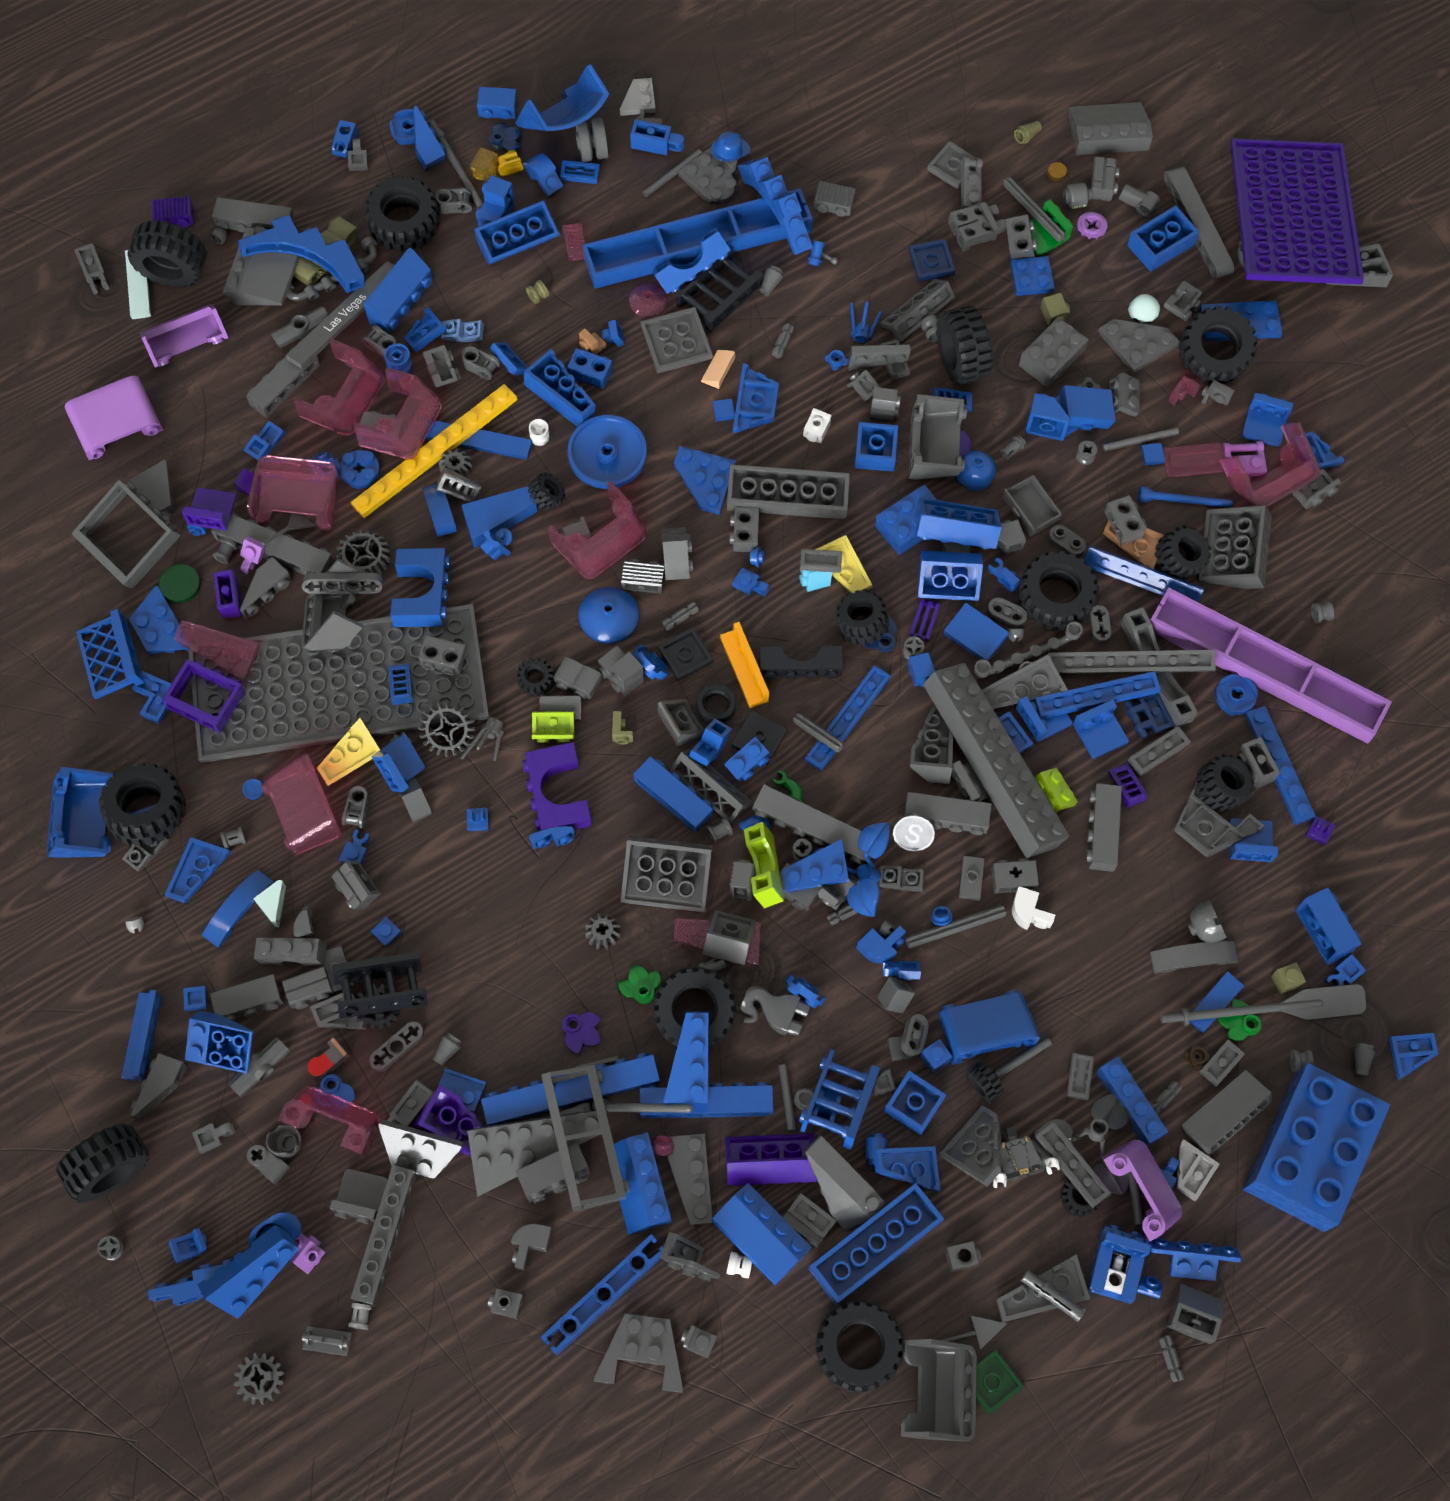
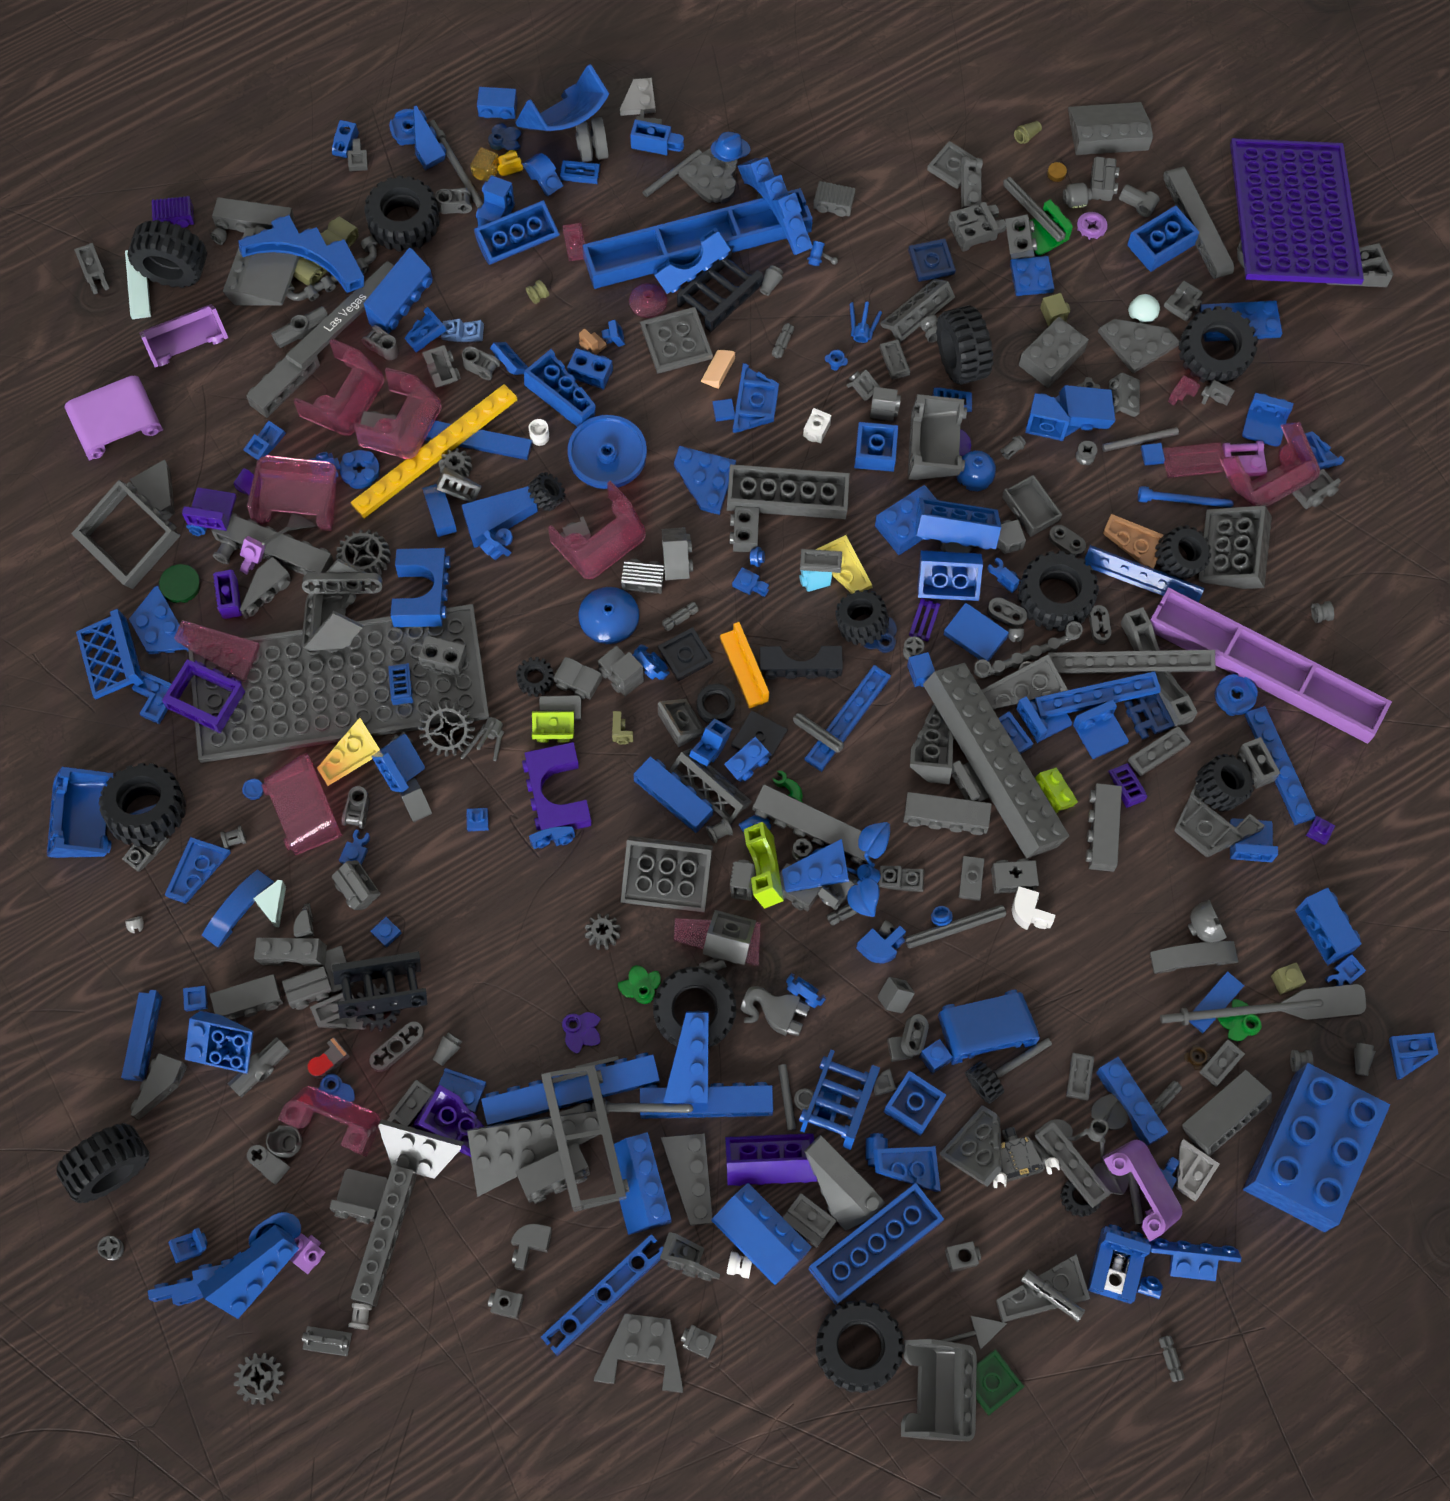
dark grey plate [192,1122,236,1154] -> none
blue wheel [384,343,413,379] -> none
clear pink plate [652,1135,674,1156] -> none
dark grey wing [848,344,911,371] -> none
blue plate [883,960,921,981] -> none
tile [893,812,935,852] -> none
dark grey brick [1104,495,1147,545] -> none
dark grey slope [1166,1284,1224,1344] -> none

